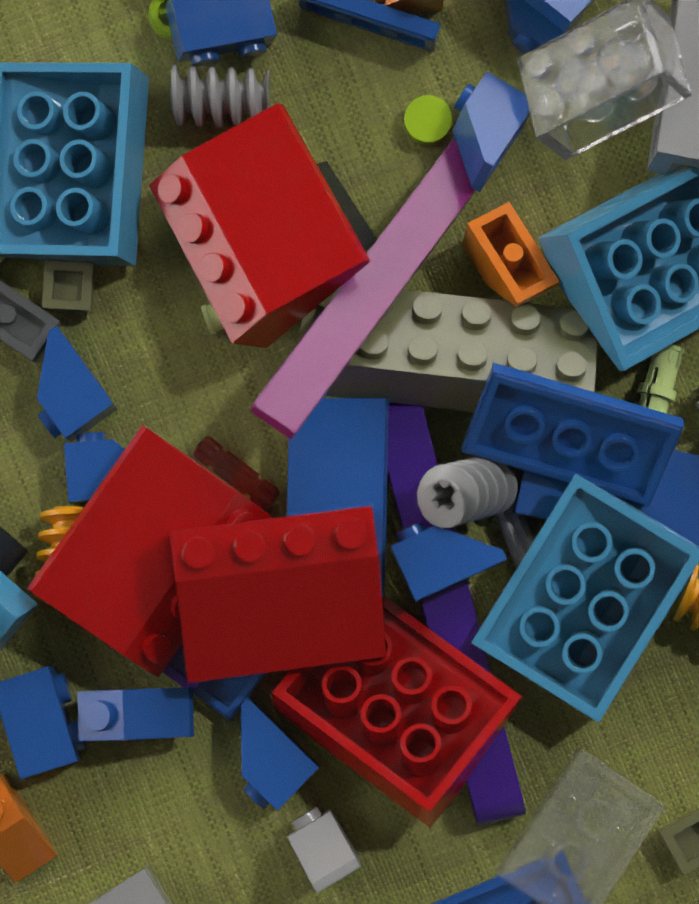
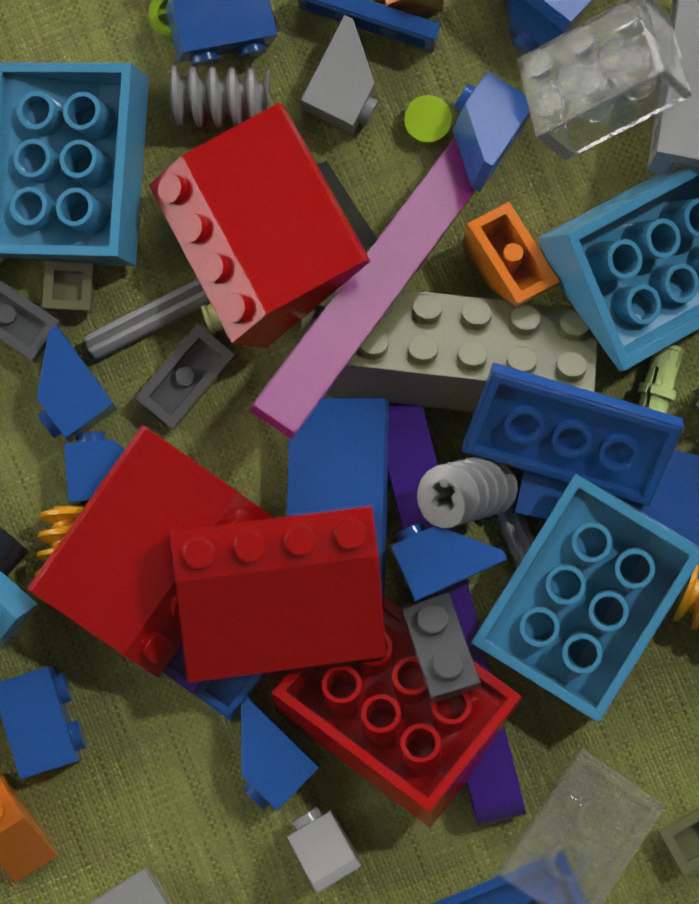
blue slope [78,687,194,741] -> none
clear red axle [193,436,280,510] -> none
none -> light grey axle [84,279,210,360]
none -> dark grey plate [135,324,236,431]
none -> light grey slope [301,15,379,136]
none -> dark grey plate [401,592,480,704]

